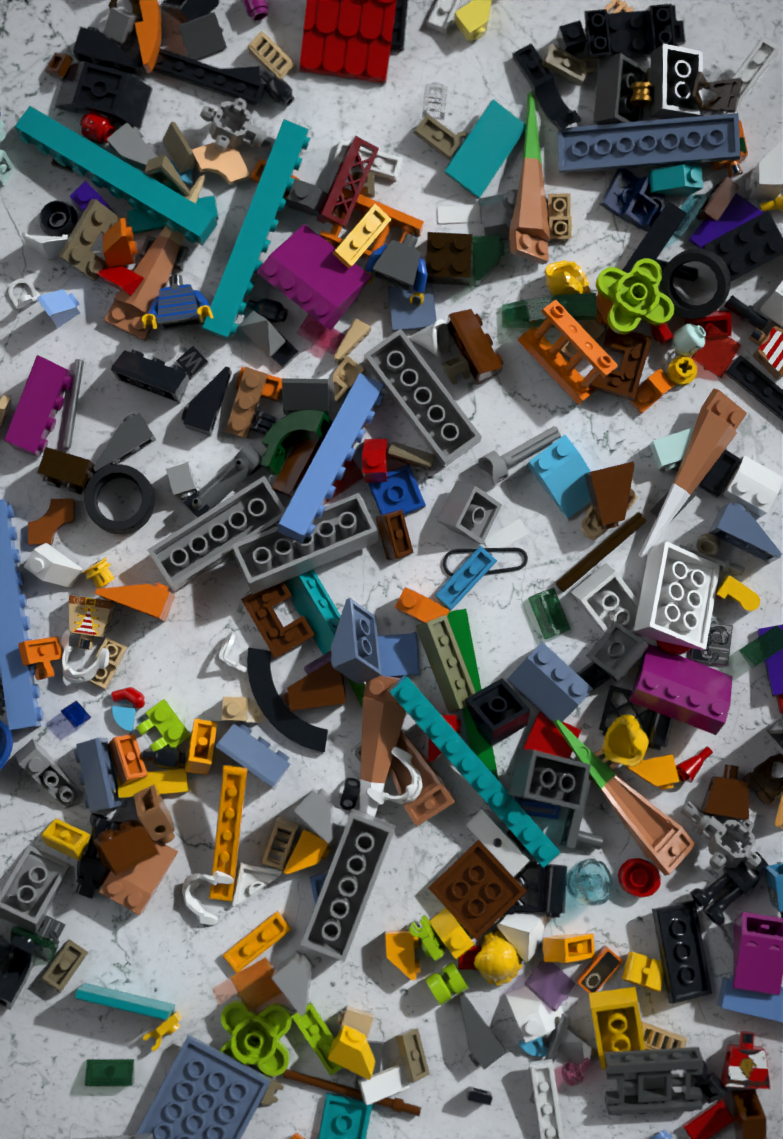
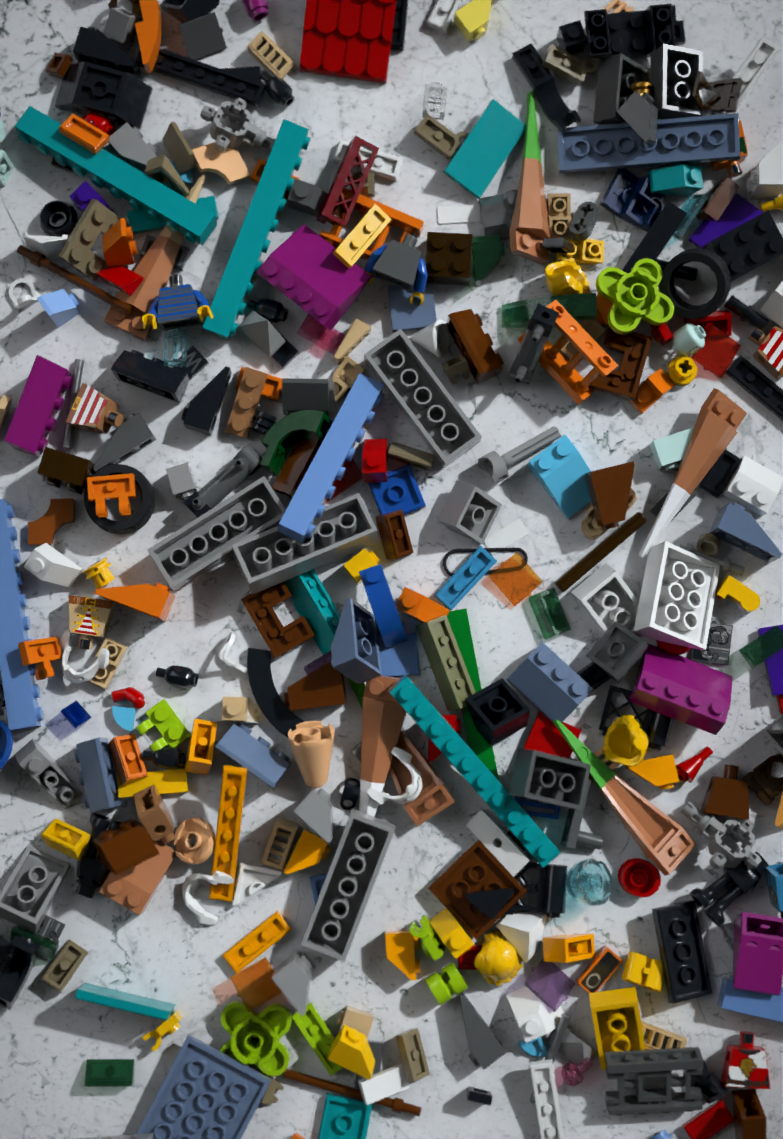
none -> reddish brown bar [17,245,132,315]
none -> orange tile [59,113,109,154]
none -> torso [65,383,123,434]
none -> orange plate [87,473,136,518]
none -> black plant [156,665,199,689]
none -> clear light blue tile [163,328,187,366]
none -> light nougat tile [174,817,215,865]
none -> light nougat cone [288,721,335,788]
none -> yellow brick [343,548,380,585]
none -> blue arch [359,564,408,648]
none -> black slope [466,887,514,920]
none -> clear orange piece [488,552,543,607]
none -> dark grey piece [508,304,559,385]
none -> black tile [543,238,573,253]
none -> yellow slope [555,239,604,264]
none -> dark grey beam [569,202,599,241]
none -> dark grey slope [617,91,658,145]

